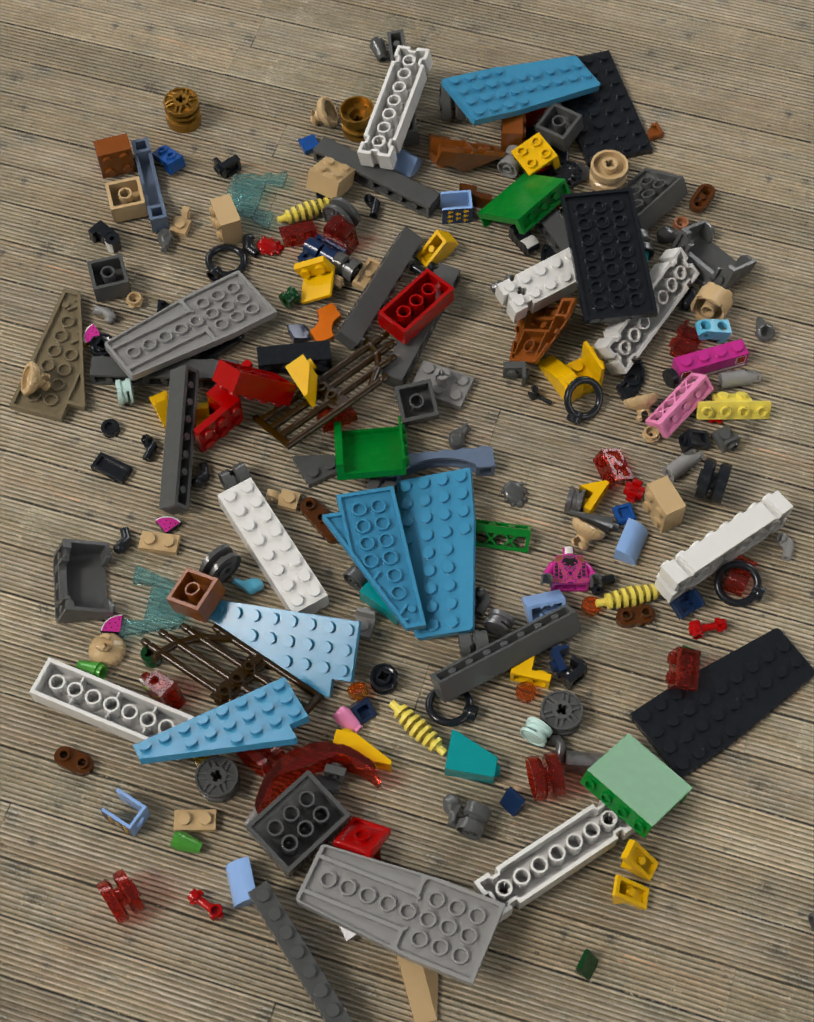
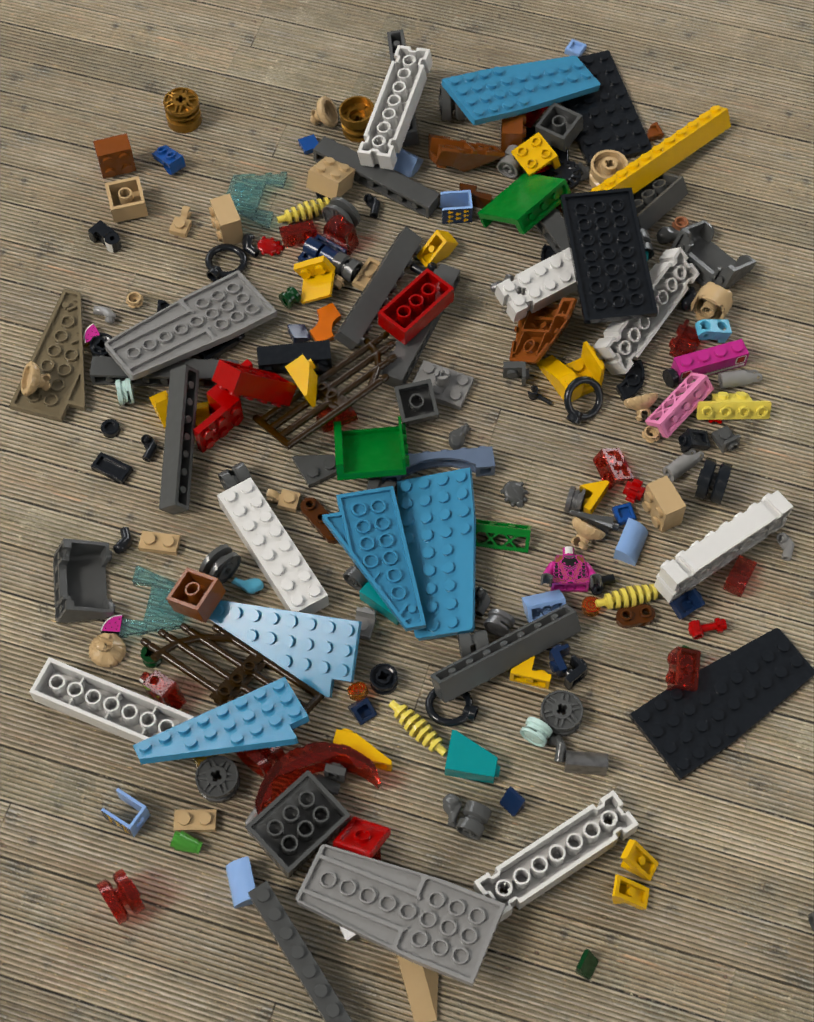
reddish brown plate [54,746,94,776] -> none
bright green cone [76,660,107,679] -> none
dark grey brick [87,254,131,302] -> none
sand blue arch [131,137,170,233] -> none
dark pink tile [155,516,182,534] -> none
dark grey animal [157,228,173,253] -> none
red bar [187,889,224,921] -> none
black arm [191,462,210,488] -> none
black bracket [213,154,242,179] -> none
bright pink cone [333,705,363,733] -> none
dark grey cone [369,36,388,63] -> none
black leg [509,224,540,255] -> none
clear orange tile [515,682,536,703] -> none
clear red wheel [525,751,566,802] -> none
panel [580,733,693,839] -> none
reddish brown plate [689,184,715,213] -> none
black piece [714,560,766,607] -> none
dark grey animal [755,317,775,342] -> none
none -> light blue tile [564,39,587,57]
none -> yellow brick [589,105,731,194]

